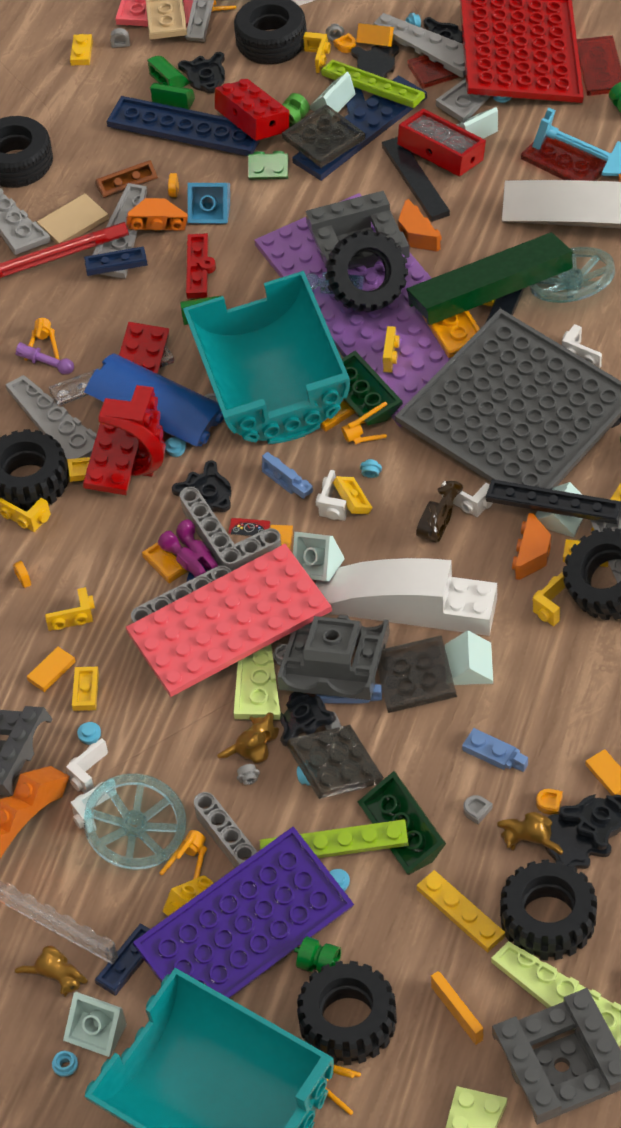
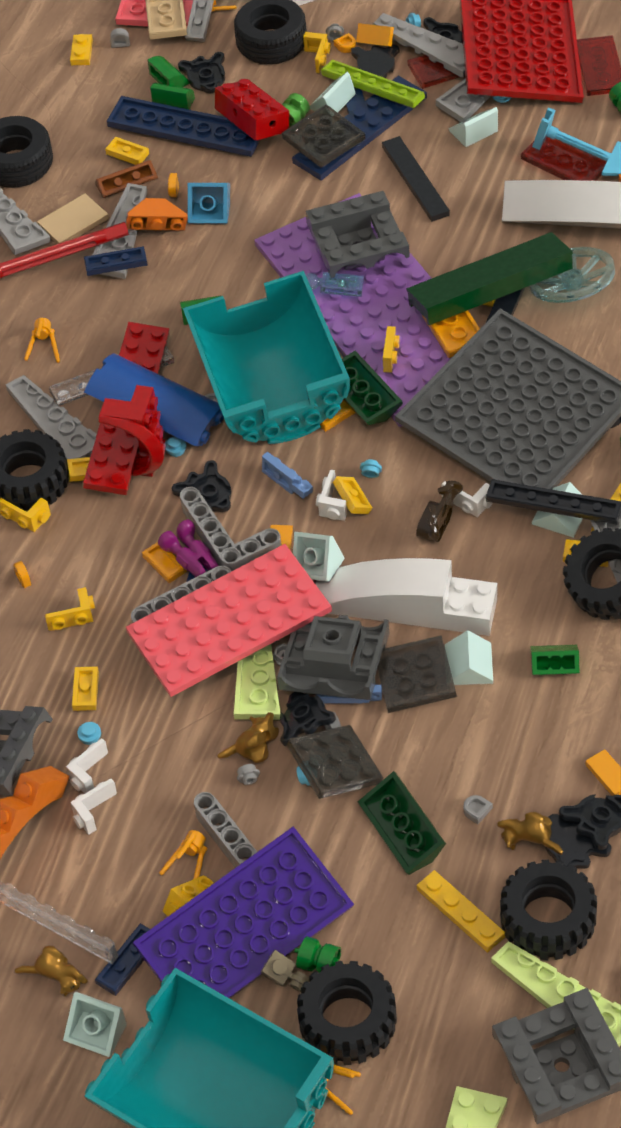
medium lavender pin [15,342,74,374] -> none
light orange tile [27,647,76,692] -> none
medium azure plate [52,1051,78,1077] -> none
clear light blue wheel [83,774,186,870] -> none
red hinge [186,233,216,299] -> none
sticker [228,518,270,536] -> none
bracket [248,151,289,179] -> none
lime plate [259,819,409,858] -> none
black tyre [325,230,408,312] -> none
medium azure plate [330,869,350,891] -> none
light orange plant [341,402,387,445] -> none
red brick [397,108,486,177] -> none
orange slope [398,199,442,251] -> none
light orange tile [431,971,483,1045] -> none
medium blue hinge [462,728,528,772] -> none
orange slope [512,513,551,580] -> none
yellow bracket [532,572,566,627] -> none
light orange tile [536,789,563,815] -> none
white bracket [562,324,602,368] -> none
none -> yellow plate [105,137,149,165]
none -> dark tan plate [260,950,309,992]
none -> green brick [530,644,580,675]

